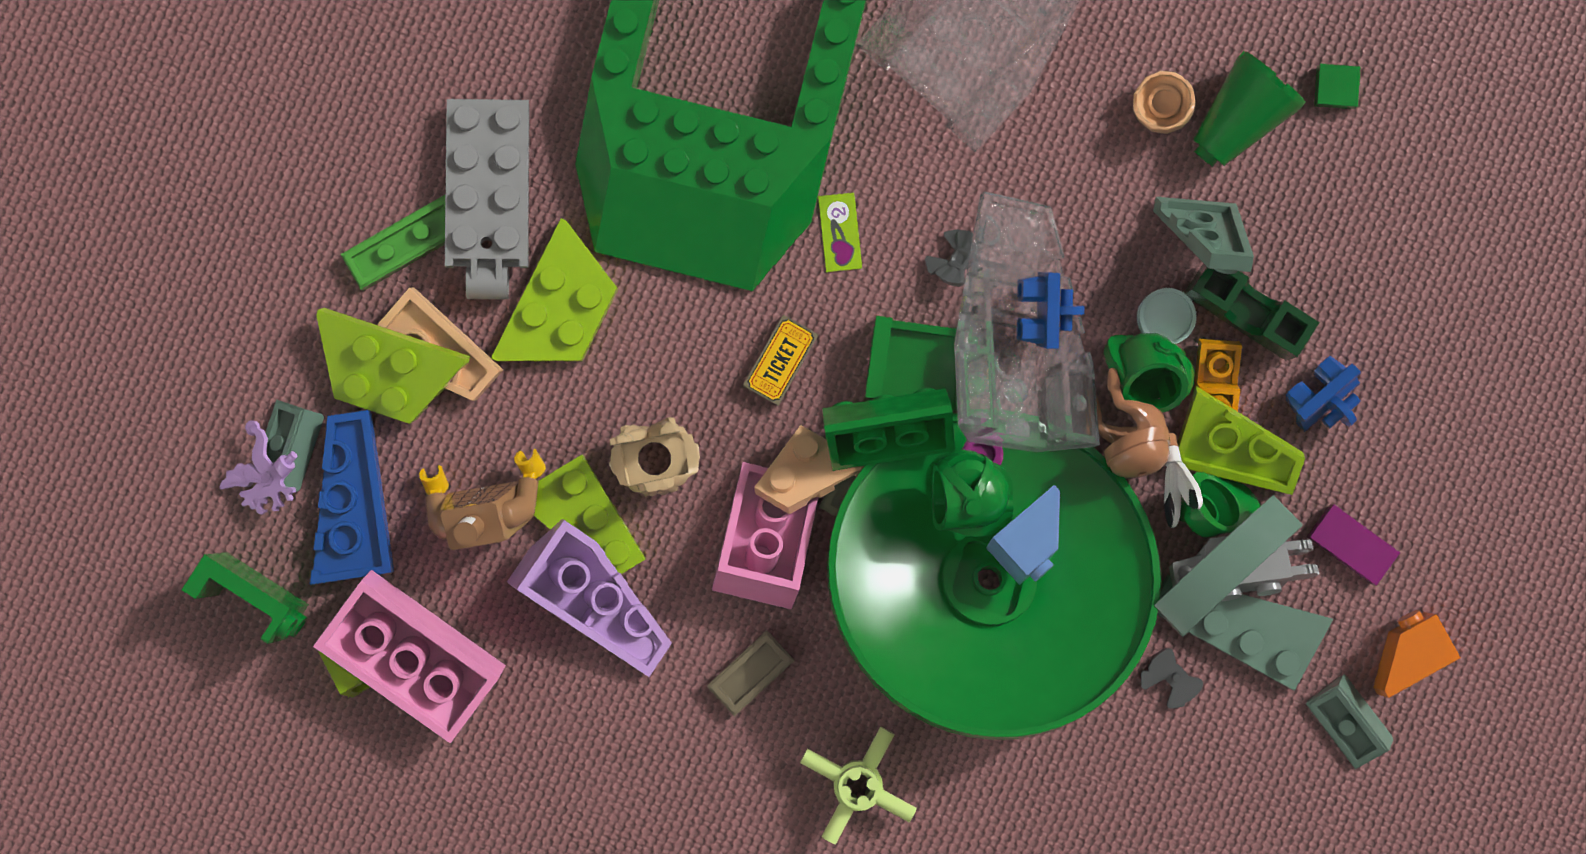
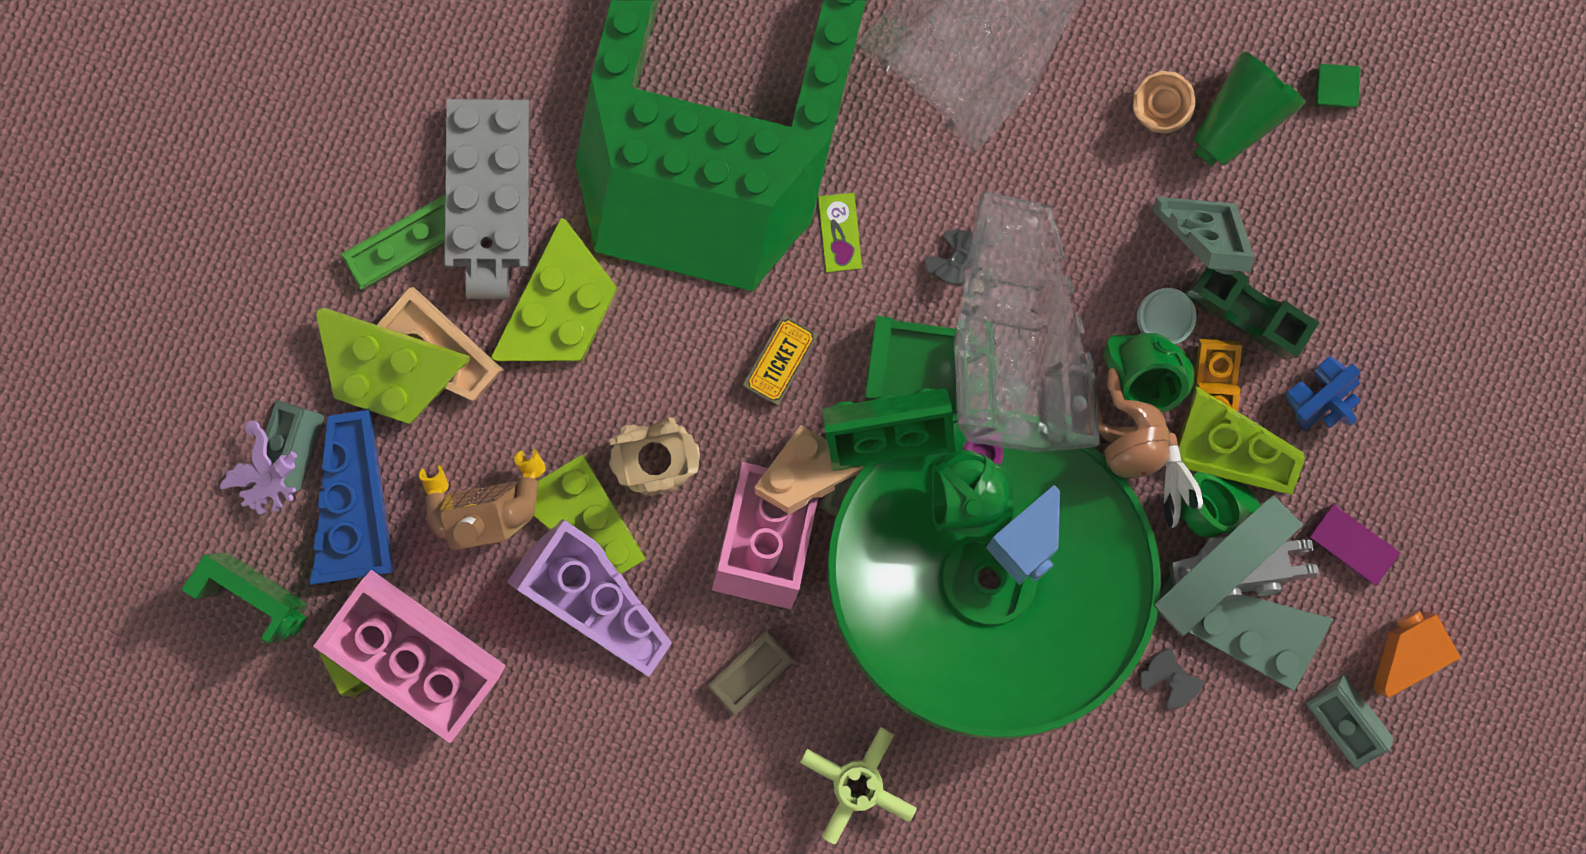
blue hips [1016,272,1085,349] -> none

